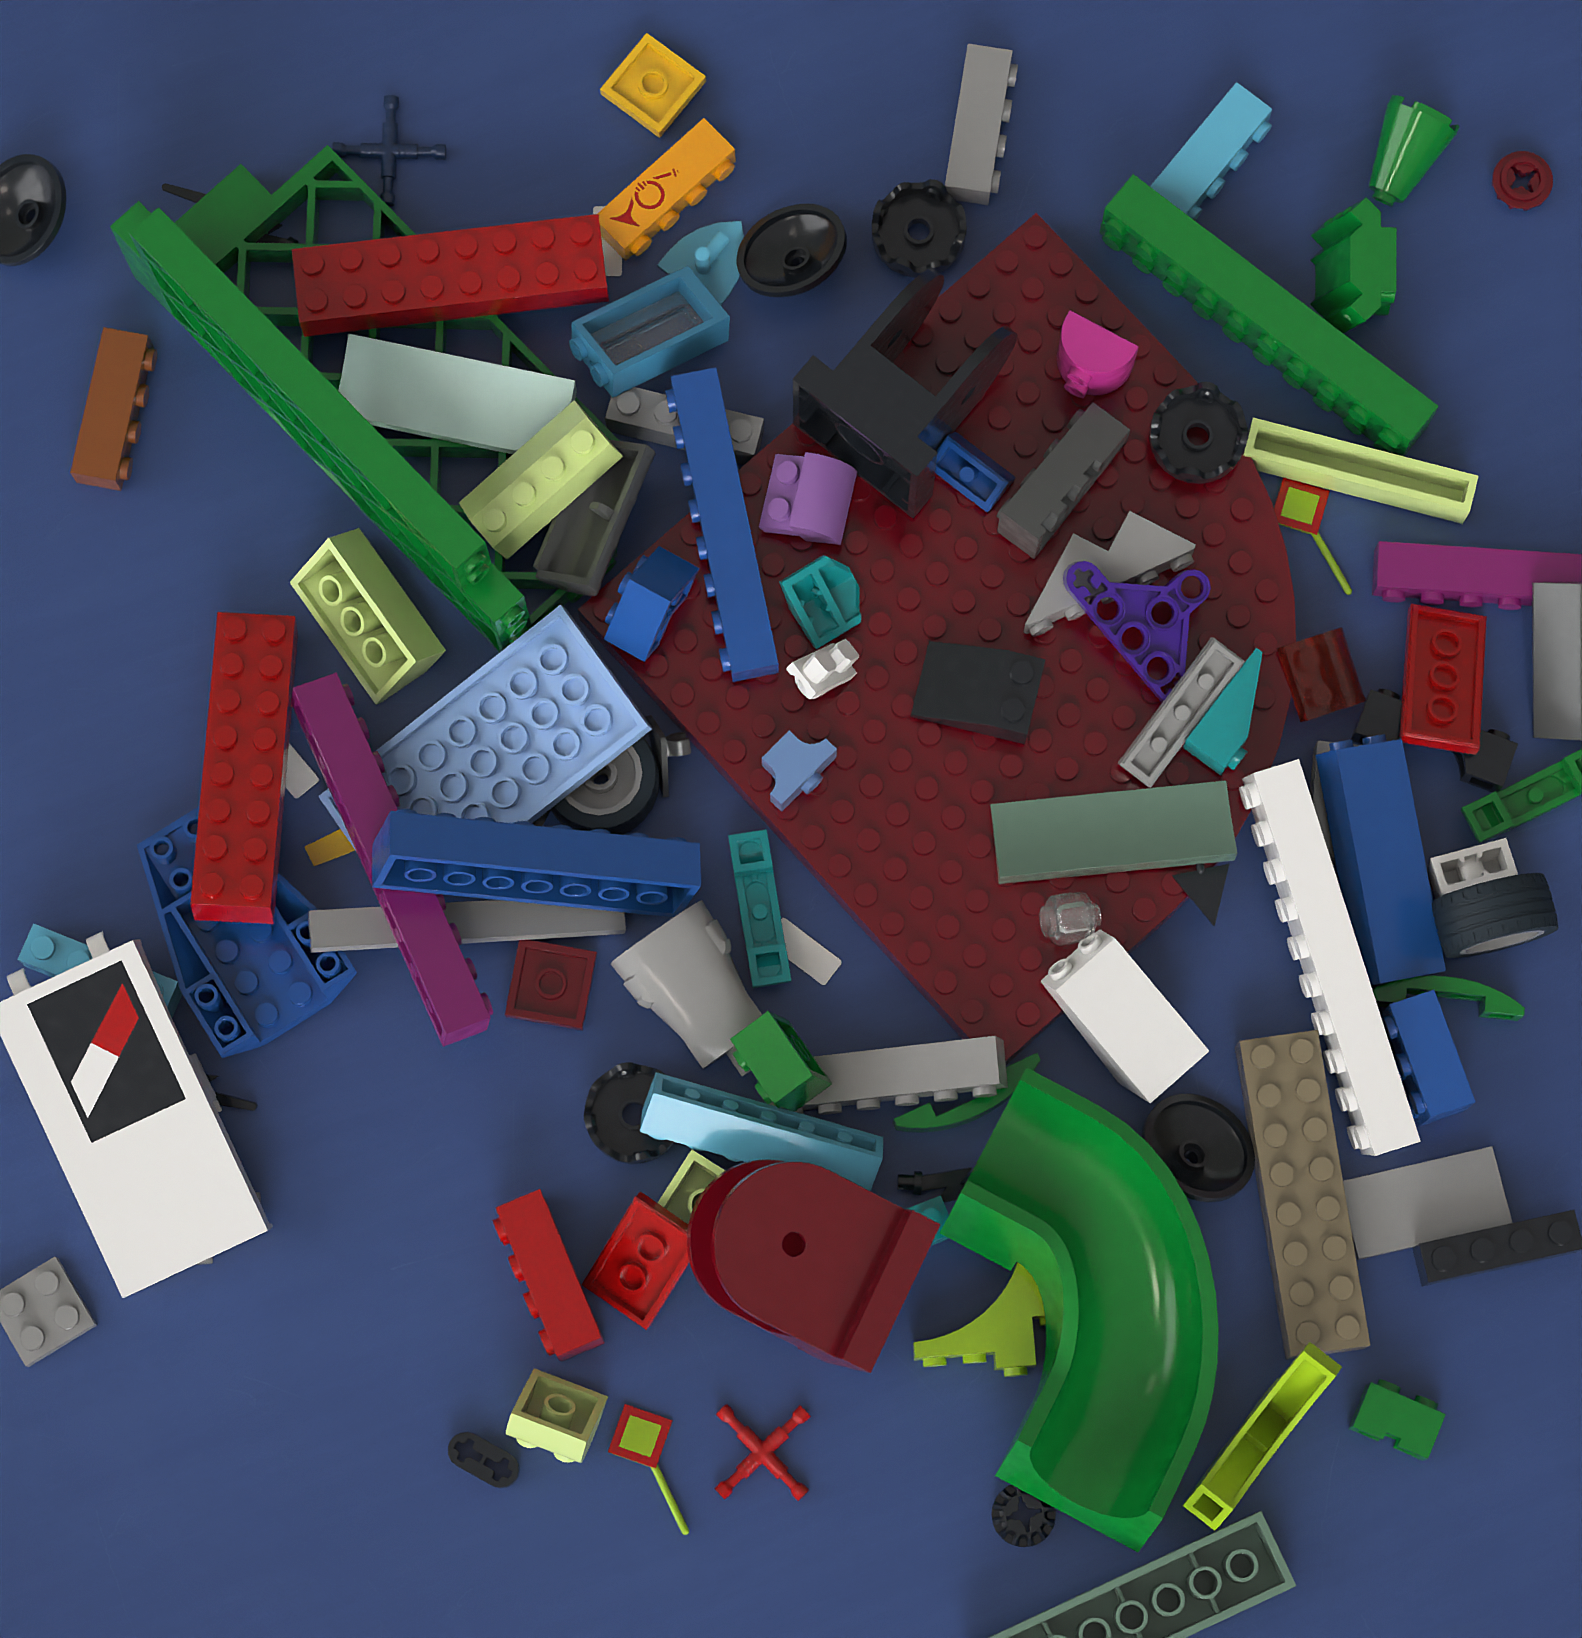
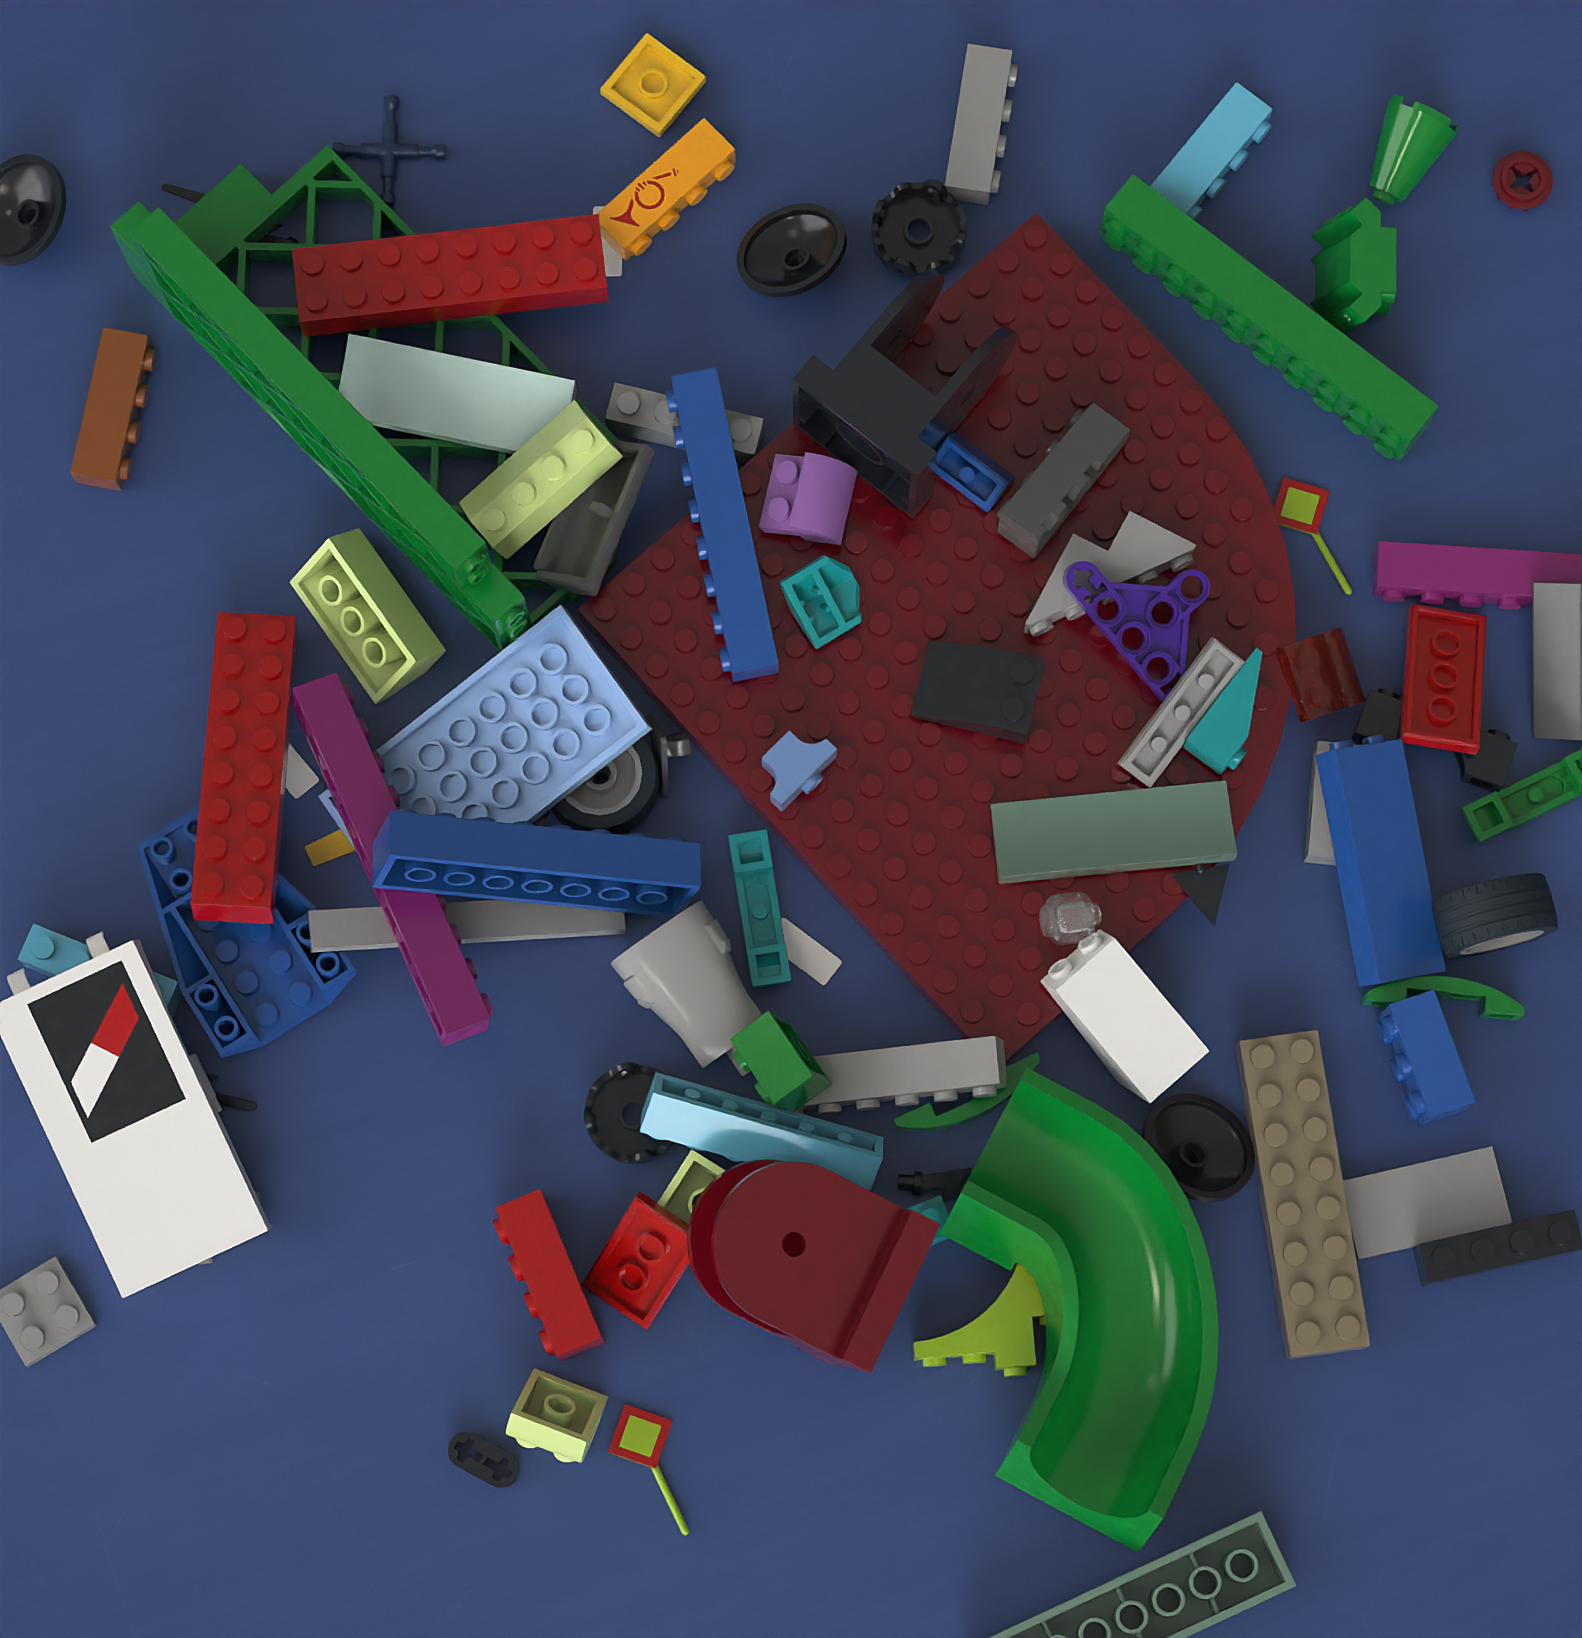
dark red plate [505,940,597,1030] -> none
dark azure piece [569,266,730,398] -> none
blue brick [604,546,699,662] -> none
medium azure shield [657,221,744,305] -> none
red piece [714,1404,811,1501] -> none
white hips [786,639,859,699] -> none
black gear [991,1485,1056,1547] -> none
dark pink brick [1057,310,1139,398] -> none
black plate [1149,382,1249,484] -> none
lime arch [1183,1342,1342,1531] -> none
white brick [1239,759,1421,1156] -> none
yellowish green brick [1243,417,1479,524] -> none
green brick [1348,1379,1446,1461] -> none
white brick [1427,838,1518,899] -> none

